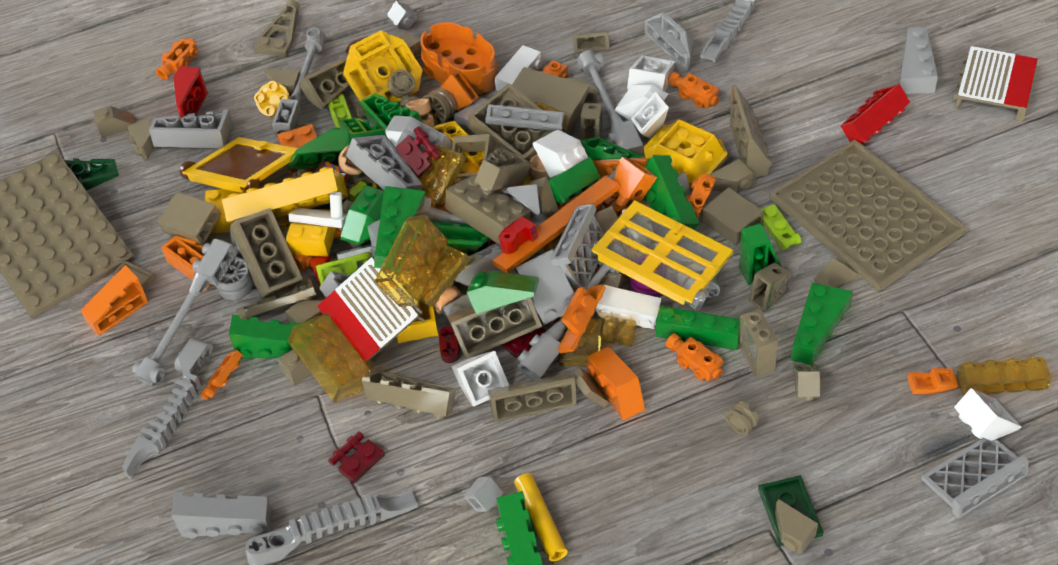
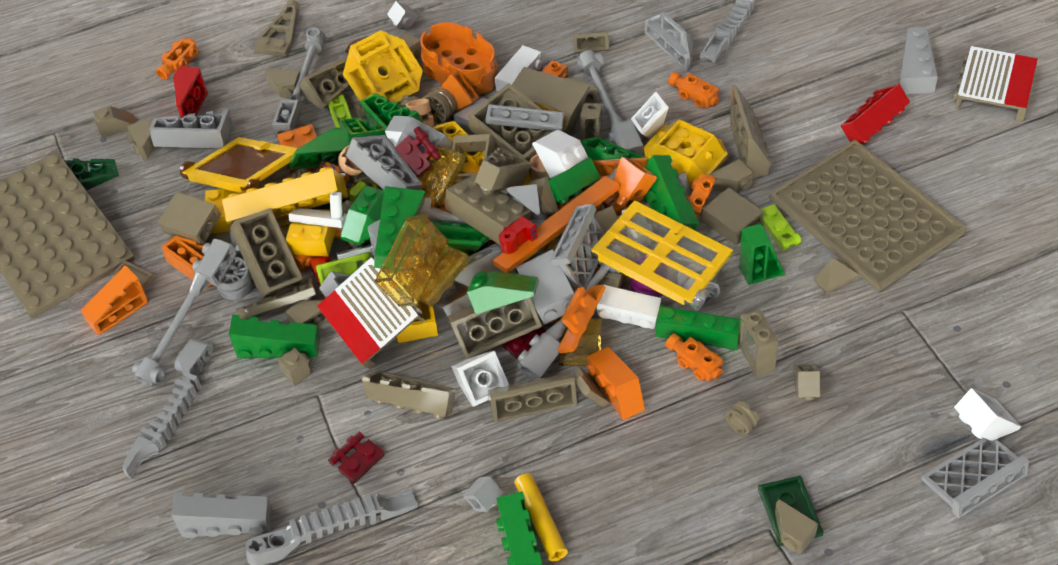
orange plate [200,350,243,400] -> none
yellow dish [254,81,289,117] -> none
clear yellow brick [288,313,372,403] -> none
dark tan wheel [387,70,415,98] -> none
light nougat hair [432,286,462,314] -> none
dark red beam [438,326,459,363] -> none
clear yellow wheel [602,316,636,347] -> none
white slope [614,84,668,120] -> none
white slope [627,55,676,92] -> none
dark tan torso [749,263,792,312] -> none
green wedge [791,282,853,364] -> none
orange slope [907,368,958,394] -> none
clear yellow brick [957,356,1052,396] -> none

